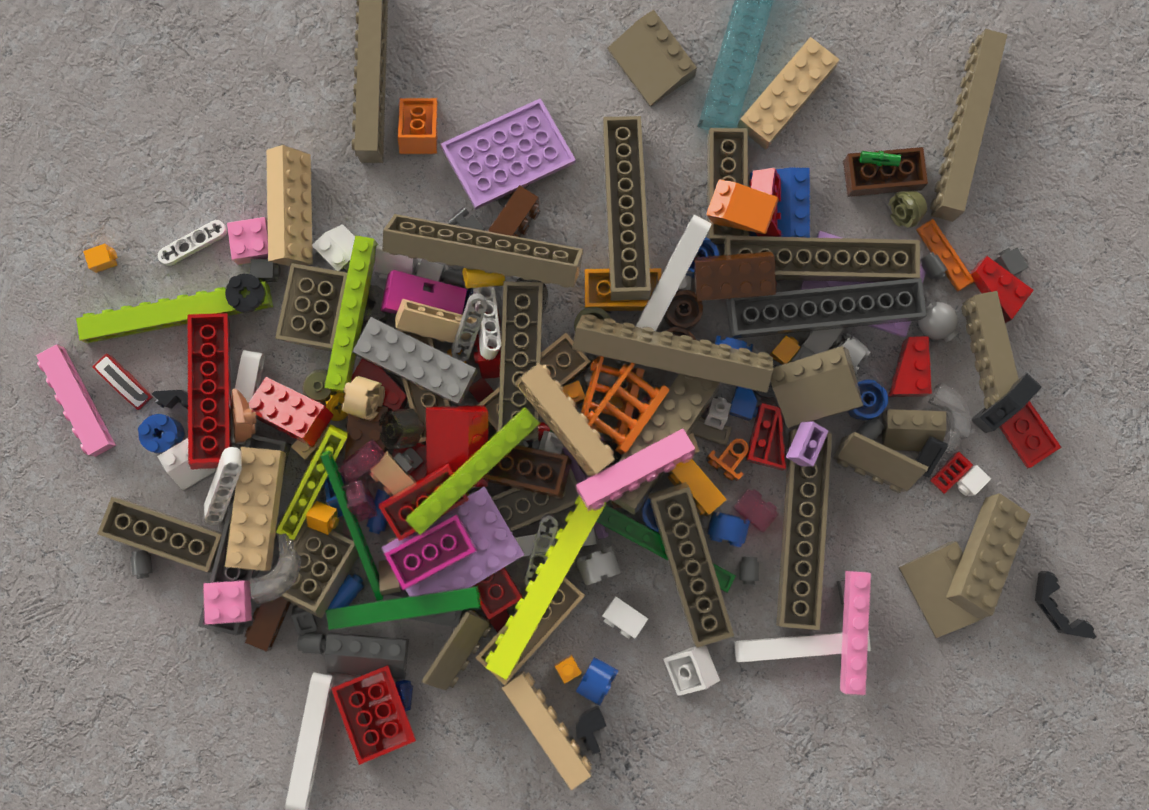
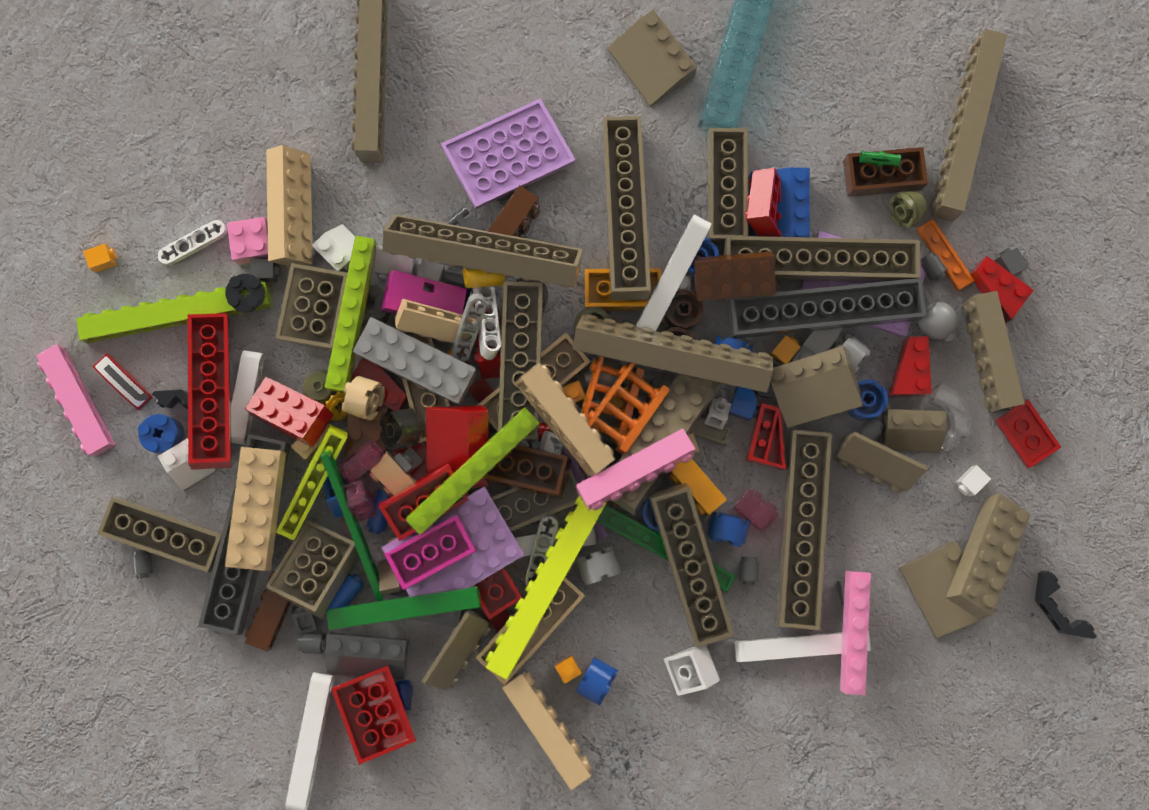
bright pink brick [203,580,252,624] -> none
white beam [204,447,242,525] -> none
nougat slope [231,389,256,443] -> none
clear arch [250,533,301,604] -> none
light orange brick [306,501,339,535] -> none
orange slope [398,98,437,154] -> none
black brick [576,705,607,755] -> none
white brick [602,596,648,639] -> none
orange slope [706,180,779,234] -> none
orange pin [706,439,749,481] -> none
tan brick [737,37,840,150] -> none
lavender brick [786,422,828,466] -> none
black tile [915,436,948,478] -> none
red slope [929,452,973,494] -> none
black slope [971,373,1042,433] -> none

